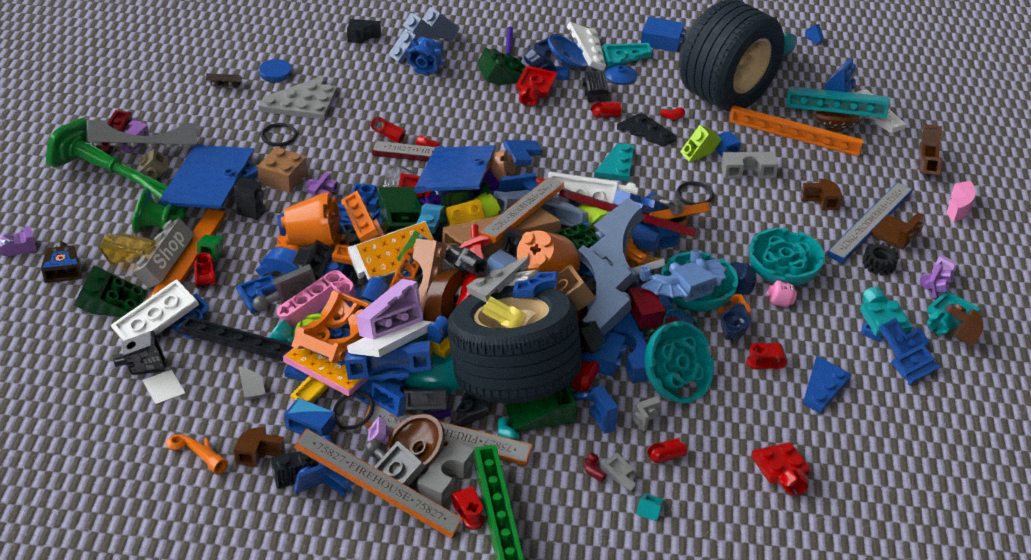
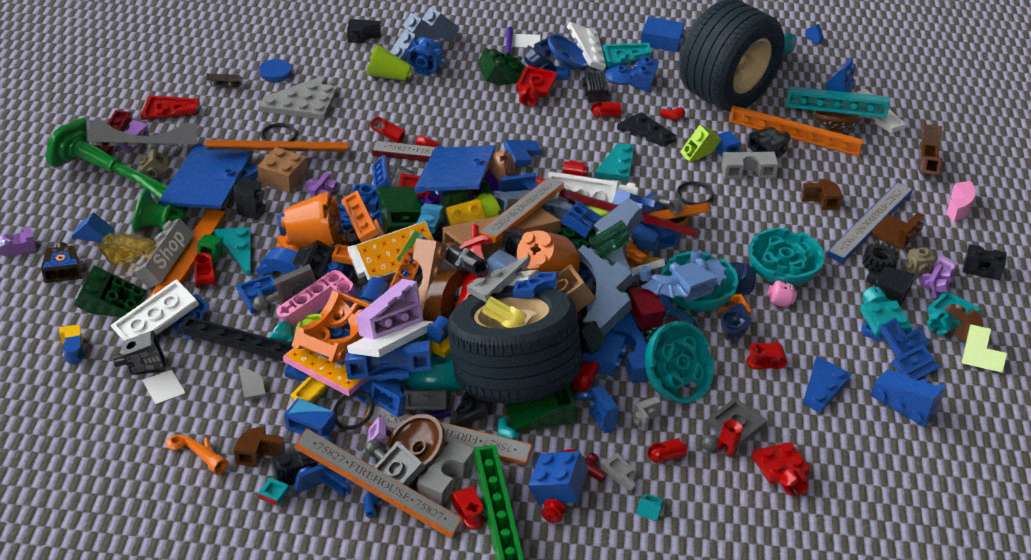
none -> blue leg [59,324,83,364]
none -> blue slope [72,212,115,243]
none -> red wing [141,95,200,120]
none -> orange tile [206,140,348,152]
none -> teal wing [214,227,251,276]
none -> teal plate [258,478,289,506]
none -> blue arm [363,491,382,518]
none -> lime cone [366,45,413,81]
none -> blue tile [372,155,392,193]
none -> white sticker [512,34,540,48]
none -> blue brick [528,449,589,523]
none -> blue brick [561,201,602,238]
none -> red brick [562,160,589,177]
none -> clear green plate [589,220,631,258]
none -> blue brick [629,56,659,92]
none -> dark grey plate [702,397,768,452]
none -> red piece [718,419,743,456]
none -> black torso [747,127,791,158]
none -> black torso [865,267,915,307]
none -> blue wedge [871,369,946,427]
none -> dark tan brick [905,247,935,278]
none -> yellowish green tile [961,324,1007,373]
none -> black brick [962,244,1007,281]

